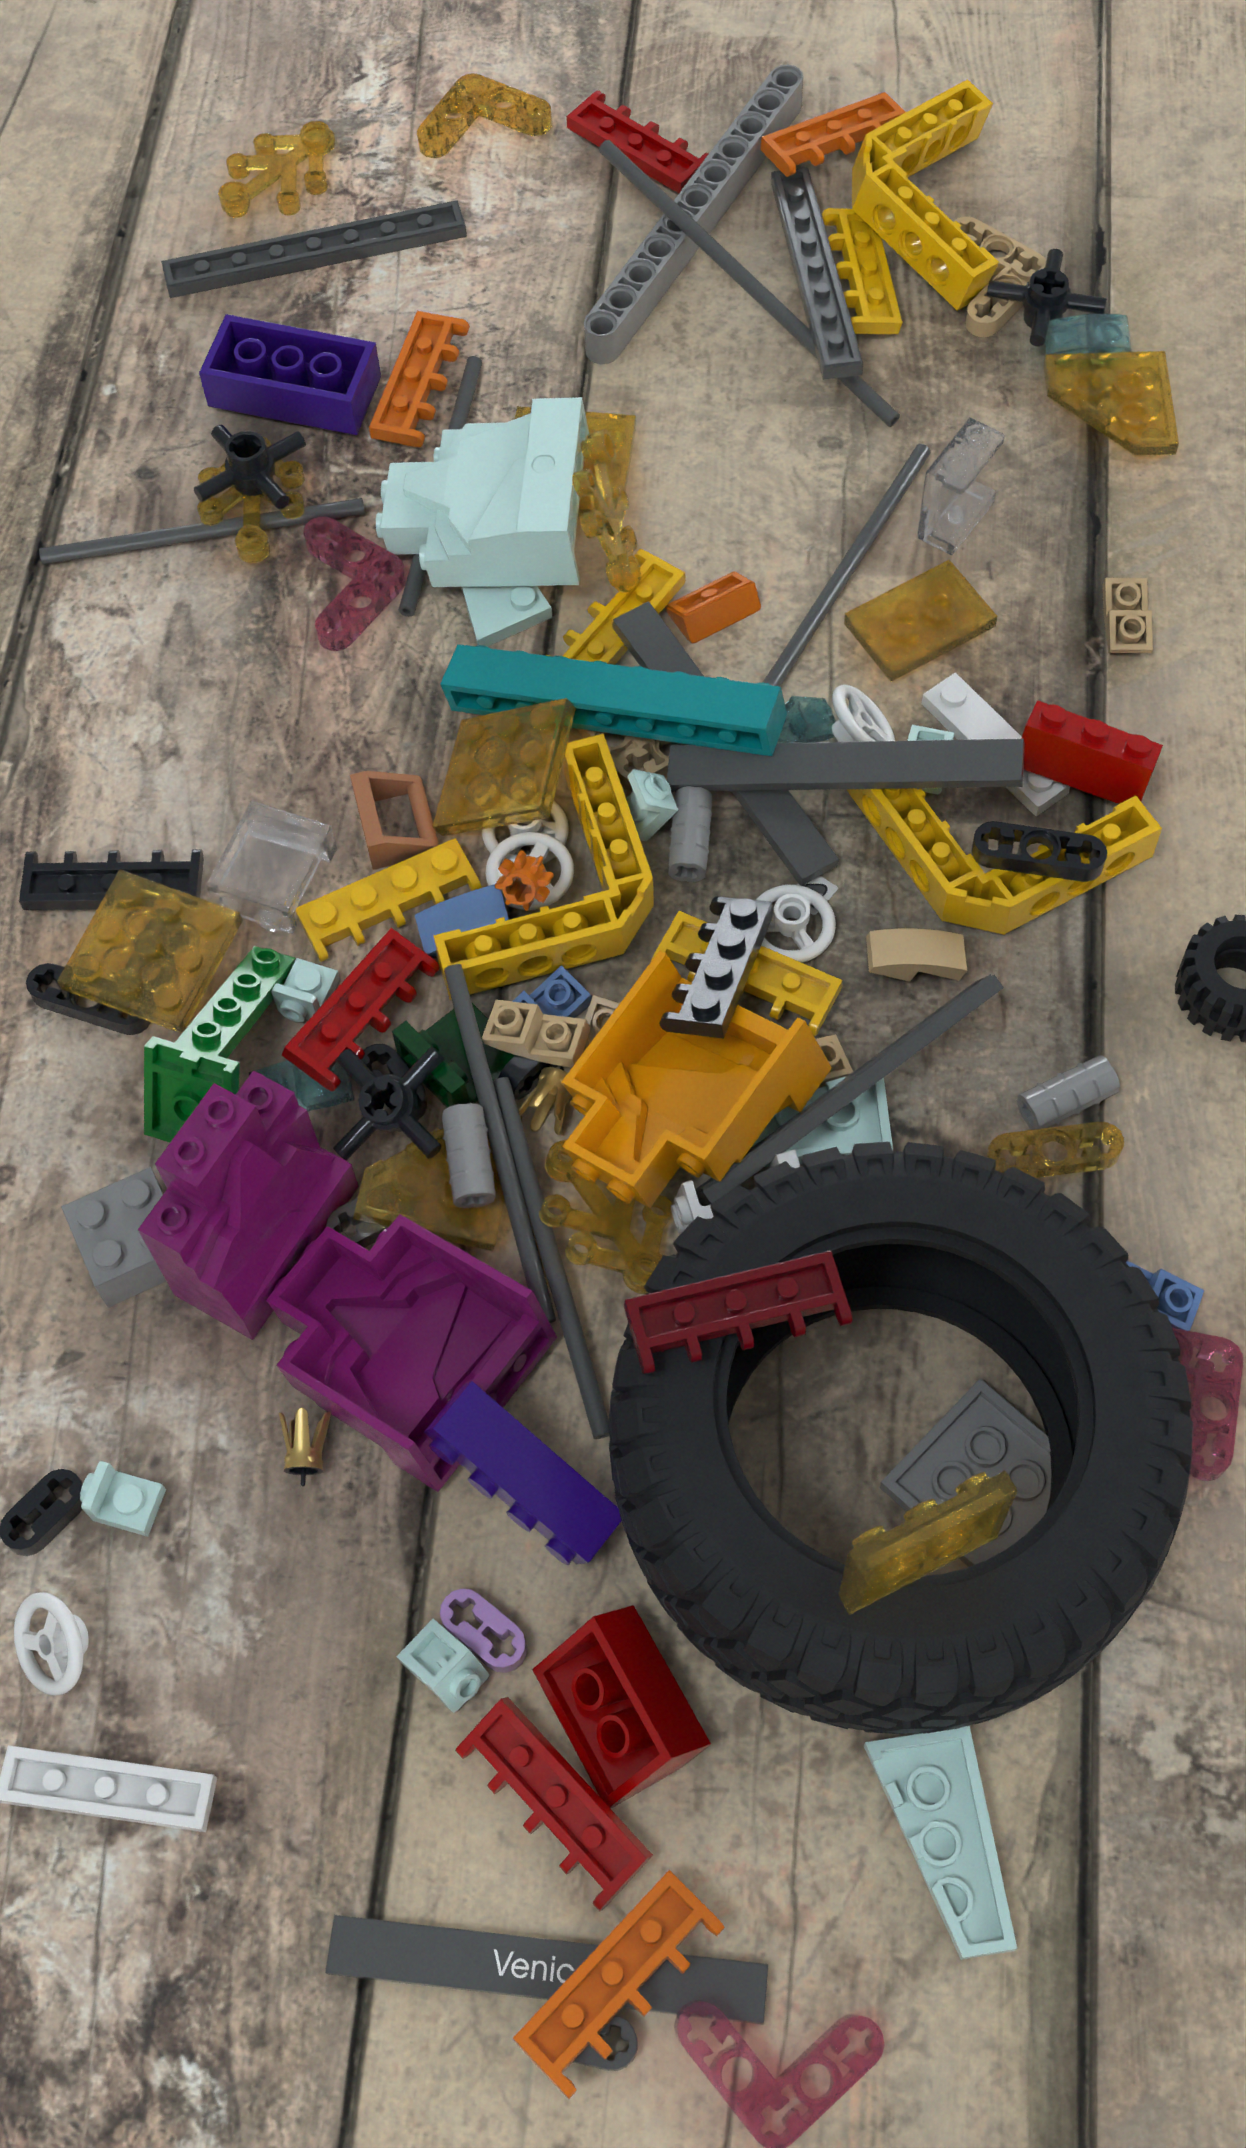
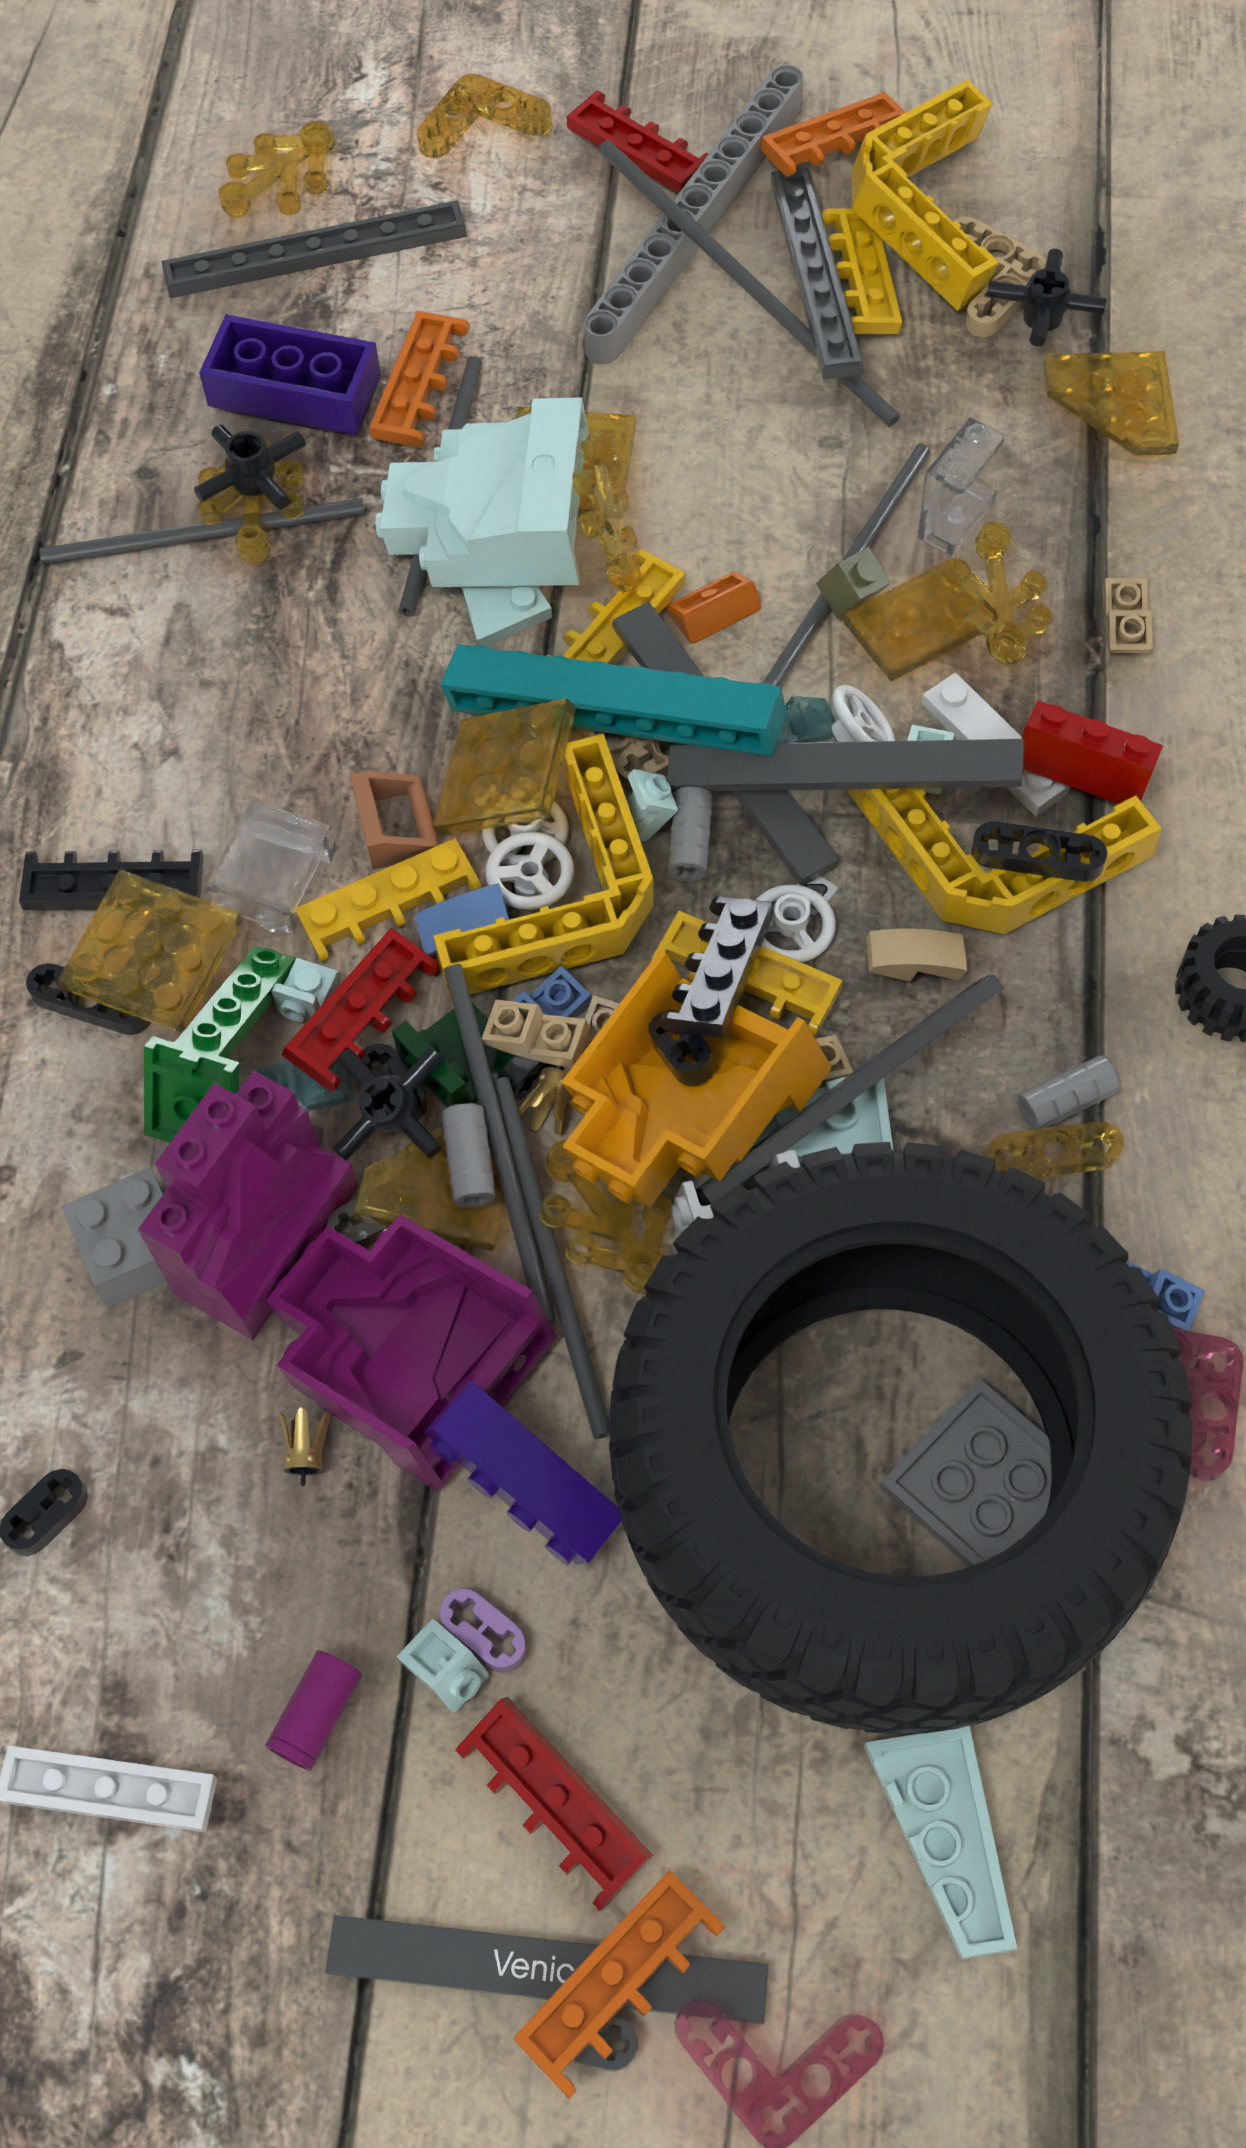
white piece [14,1592,89,1696] -> none
light aqua bracket [80,1461,166,1537] -> none
clear pink beam [303,517,406,651] -> none
orange gear [494,850,554,911] -> none
red slope [532,1605,711,1808] -> none
dark red hinge [624,1251,852,1374] -> none
clear yellow plate [838,1470,1018,1615] -> none
clear light blue slope [1045,314,1132,363] -> none
none -> magenta pin [265,1650,362,1771]
none -> black beam [648,1010,715,1086]
none -> olive brick [816,547,891,619]
none -> clear yellow plant [942,521,1053,664]

